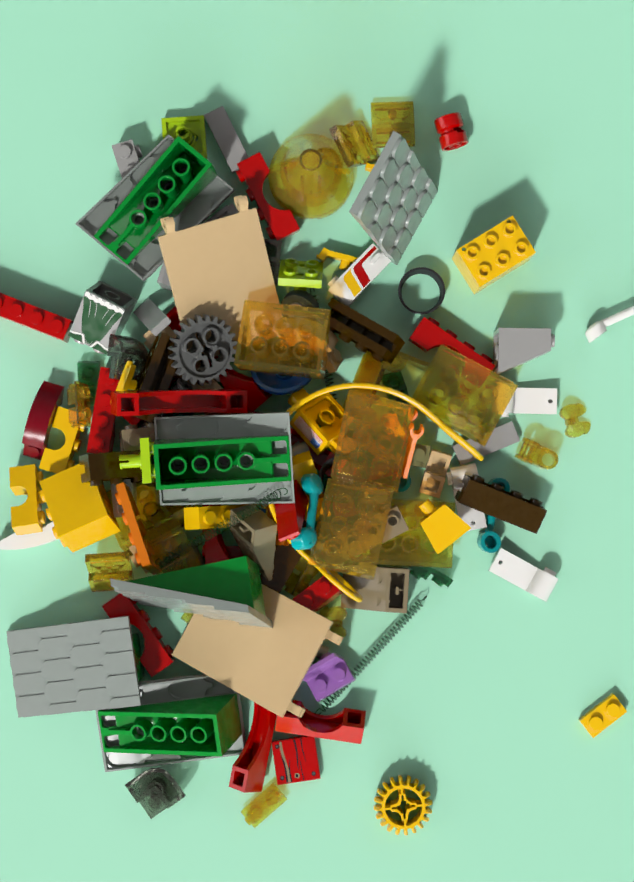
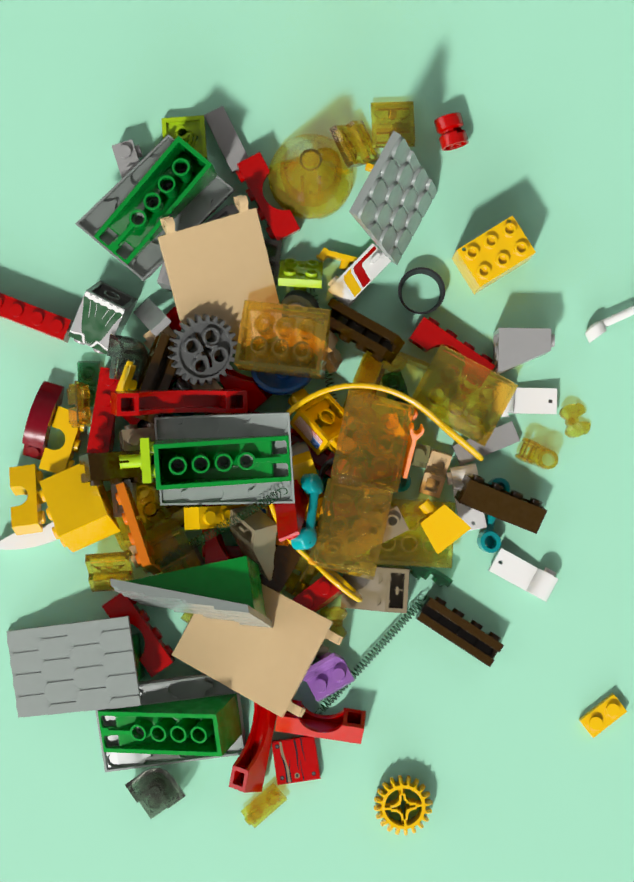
none -> dark brown brick [415,596,504,667]

